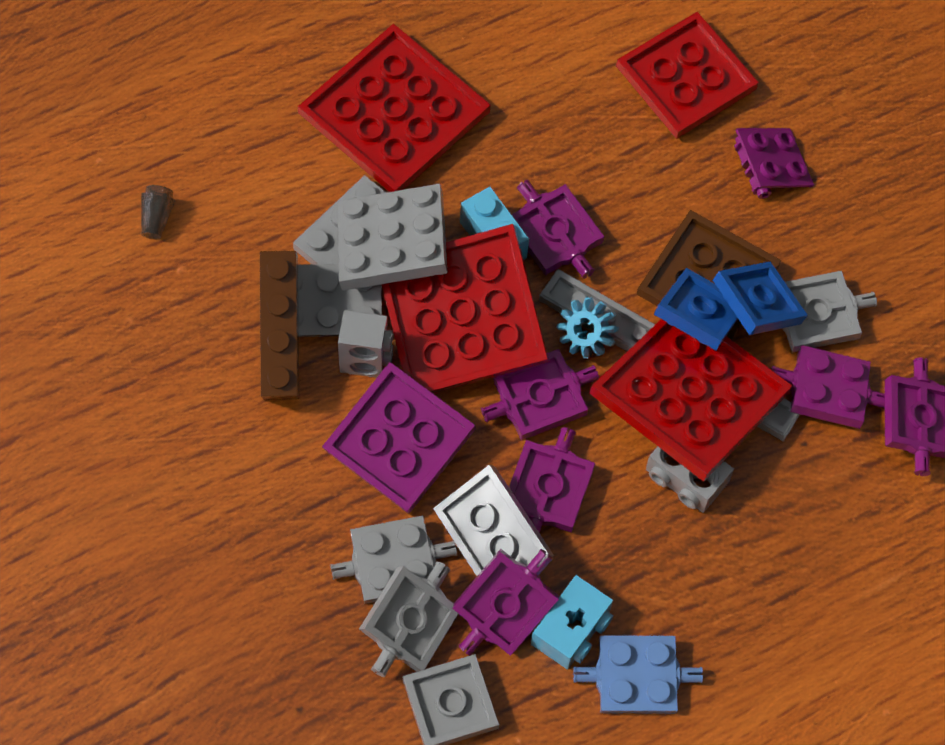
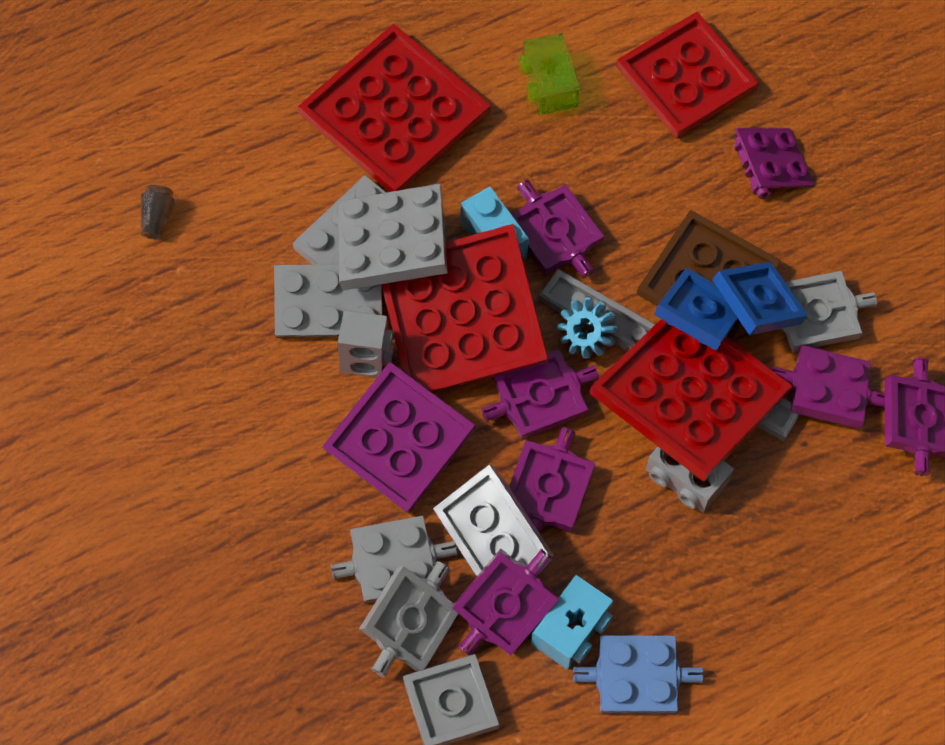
reddish brown brick [260,251,299,400] -> none
none -> clear neon green brick [518,33,580,115]

